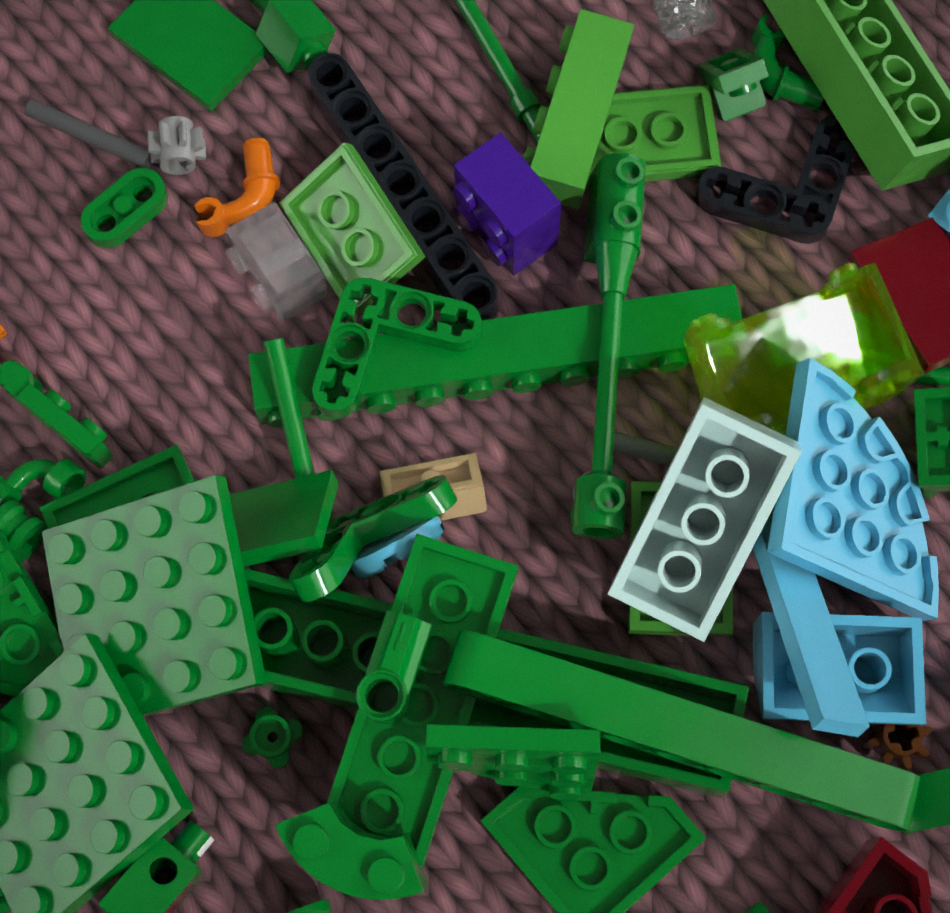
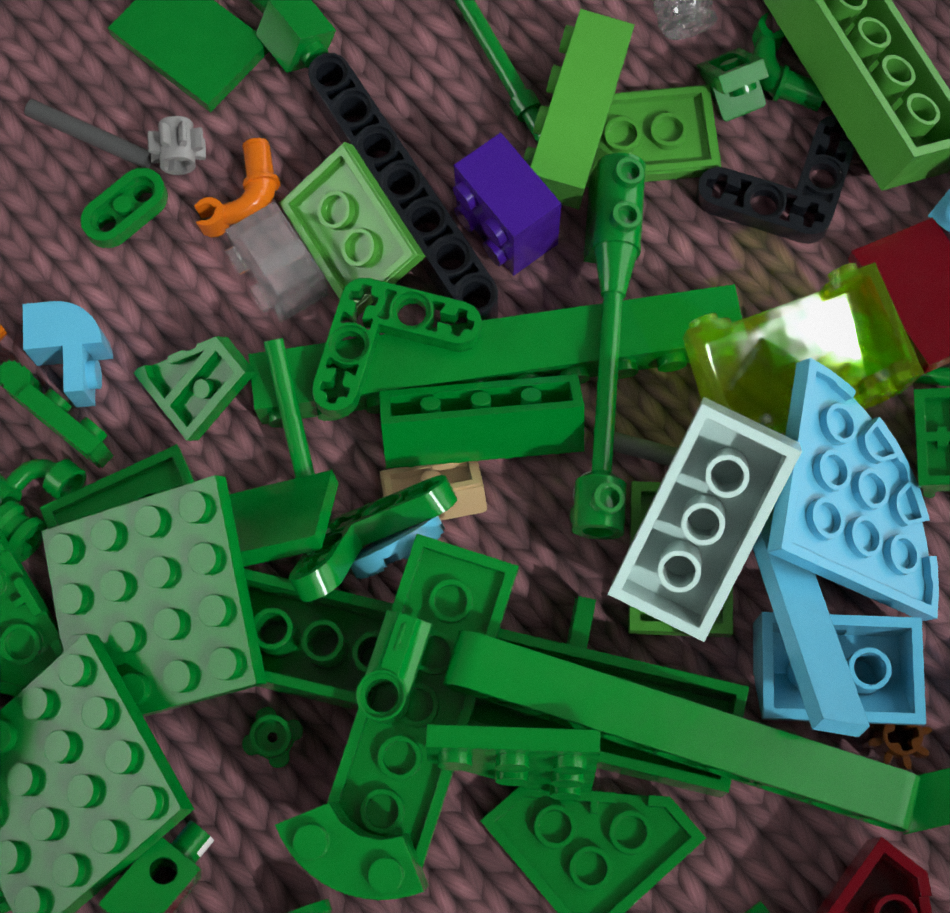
none -> medium azure brick [22,301,113,408]
none -> green wing [134,336,256,441]
none -> green brick [379,374,584,469]
none -> green tile [566,596,596,649]

